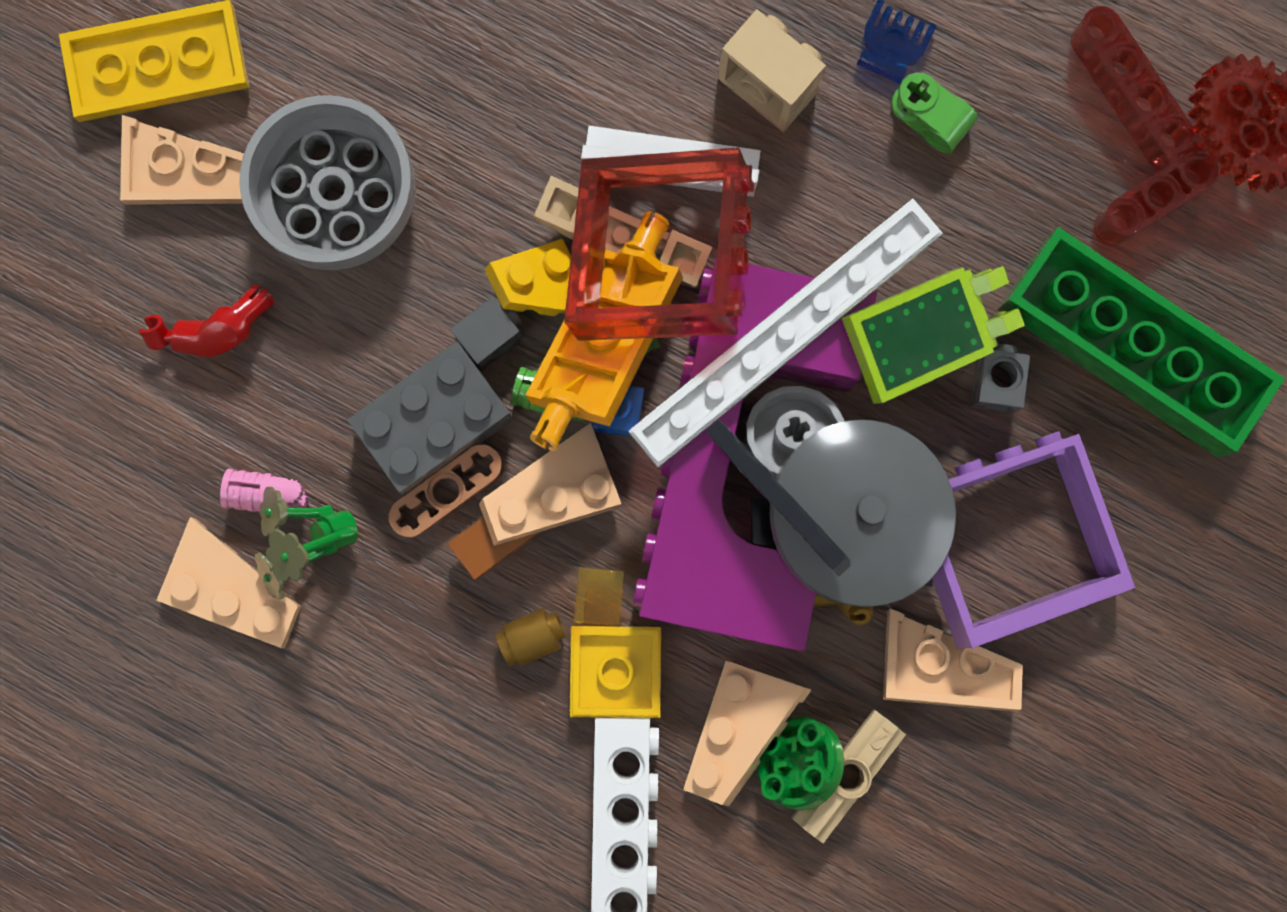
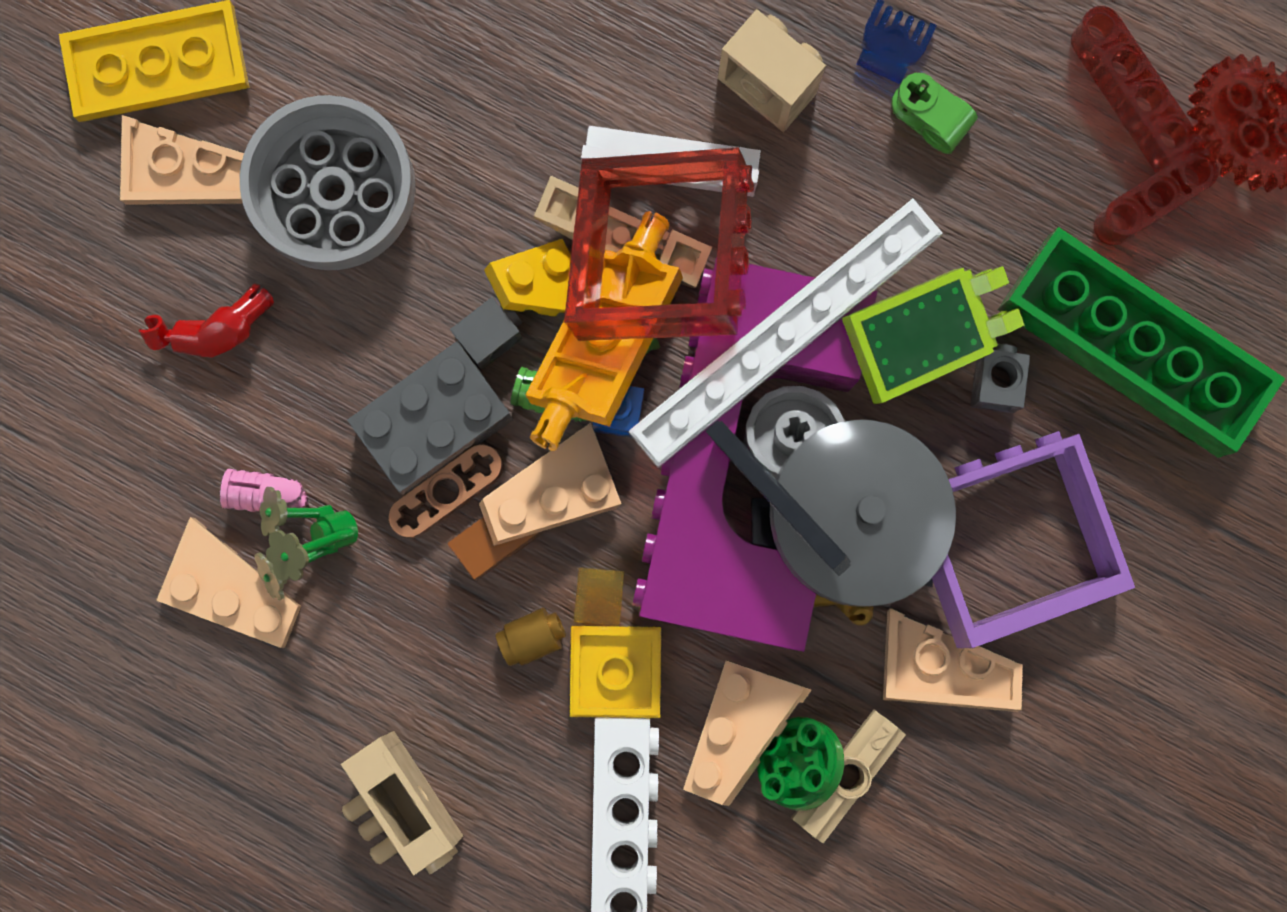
none -> tan piece [341,731,463,876]

